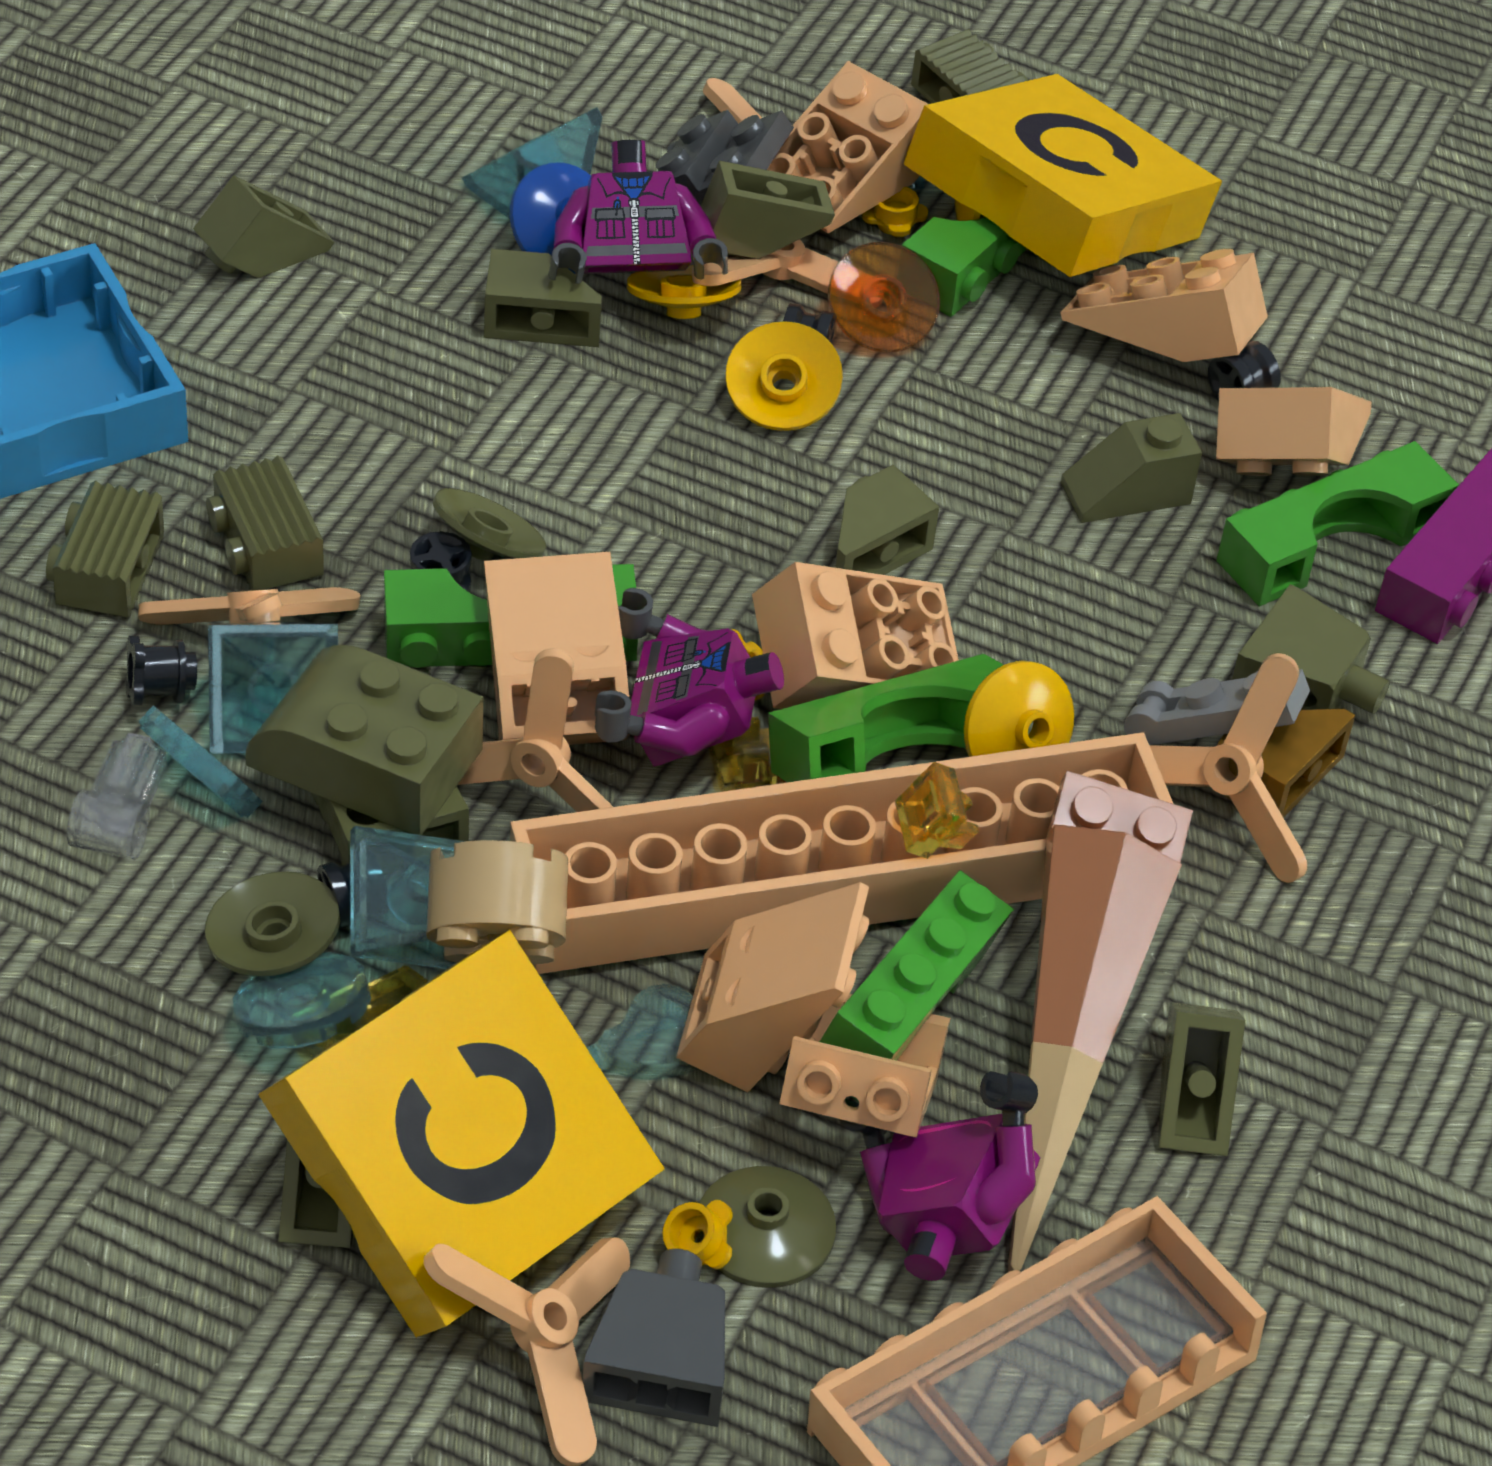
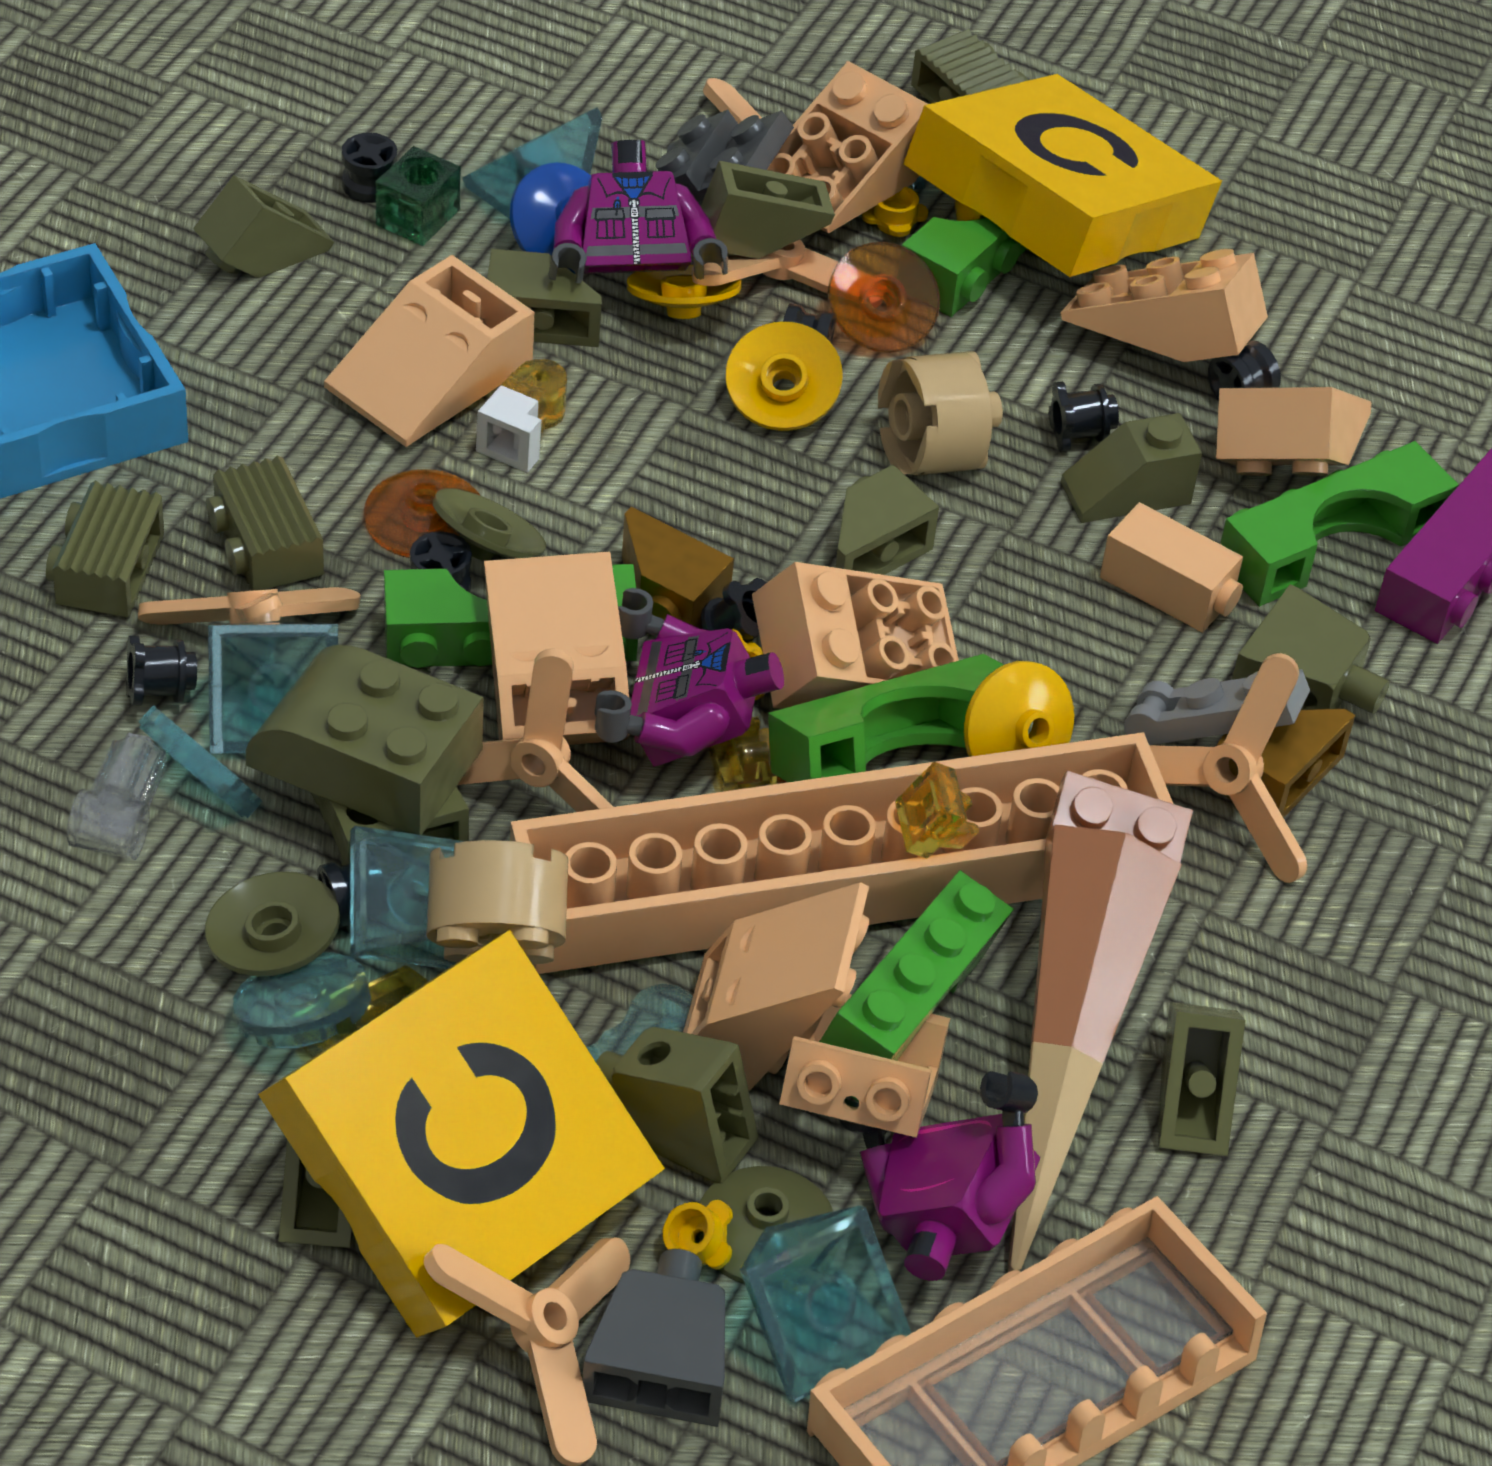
none -> light nougat slope [324,255,535,447]
none -> black wheel [342,132,397,203]
none -> clear orange dish [364,469,480,558]
none -> clear green brick [376,146,461,246]
none -> white leg [476,359,567,473]
none -> olive torso [596,1026,759,1183]
none -> pearl gold slope [622,507,734,629]
none -> black brick [701,578,766,642]
none -> clear light blue slope [740,1205,911,1403]
none -> tan brick [878,351,1003,476]
none -> black brick [1048,381,1119,452]
none -> light nougat brick [1100,502,1243,633]

